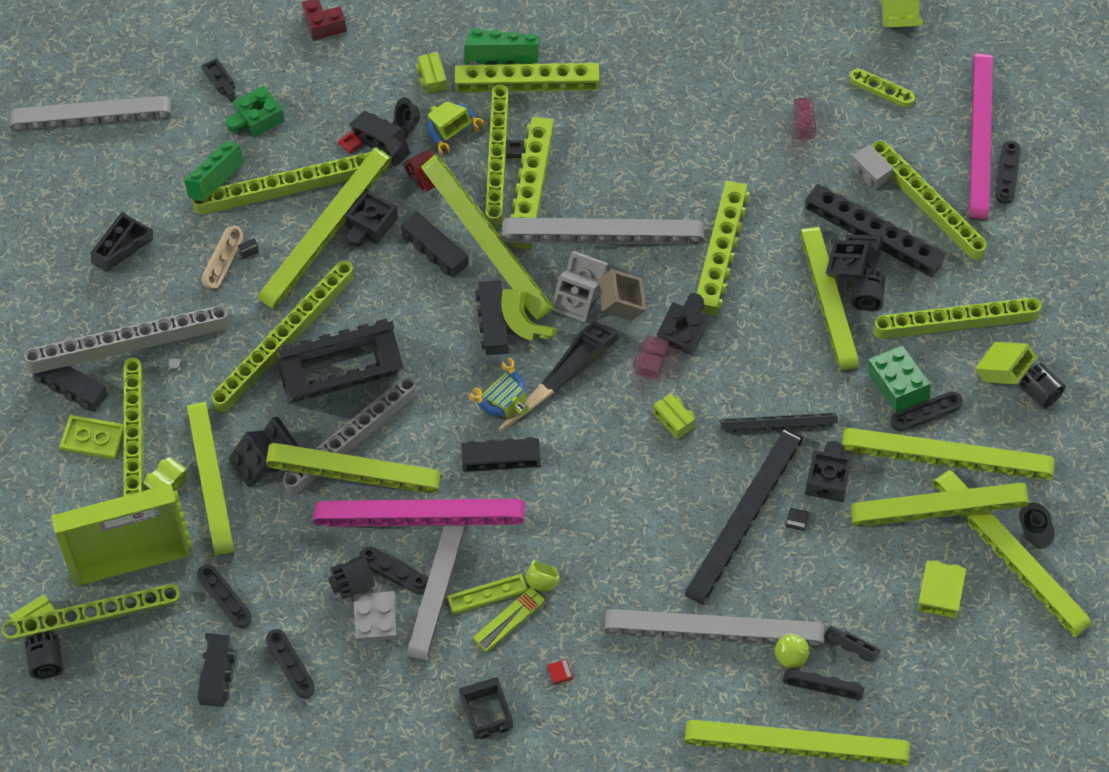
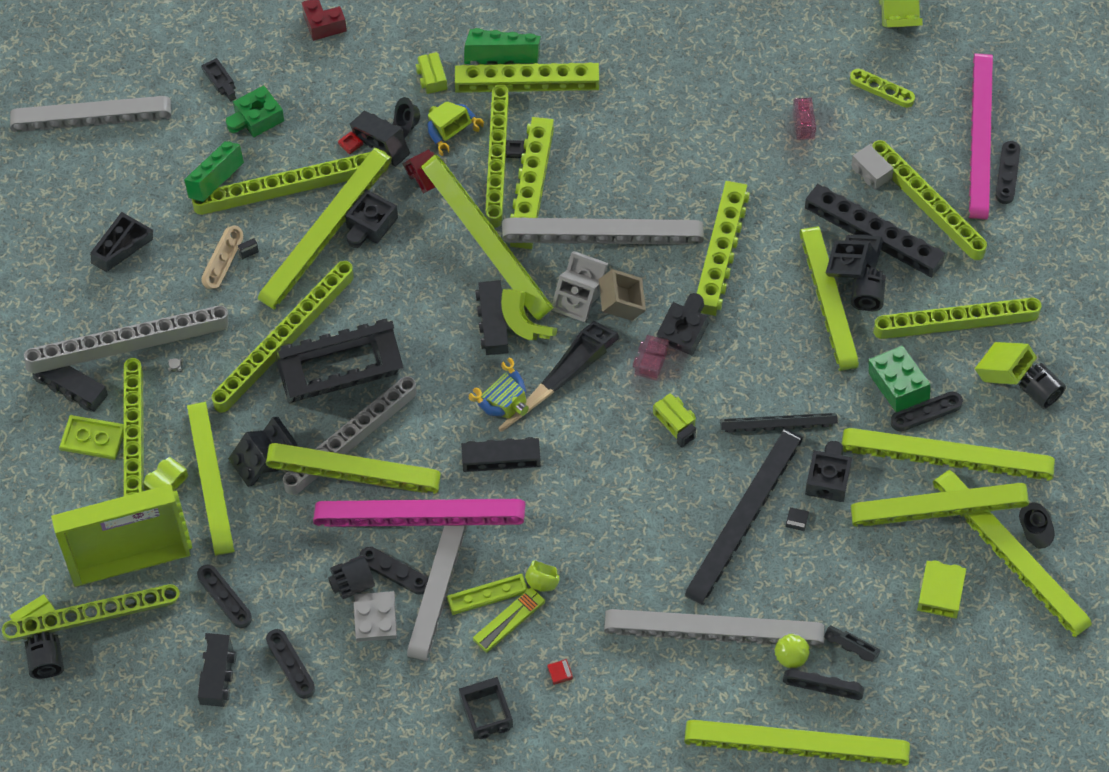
black brick [401,212,469,278] -> none
none -> black tile [677,424,696,448]

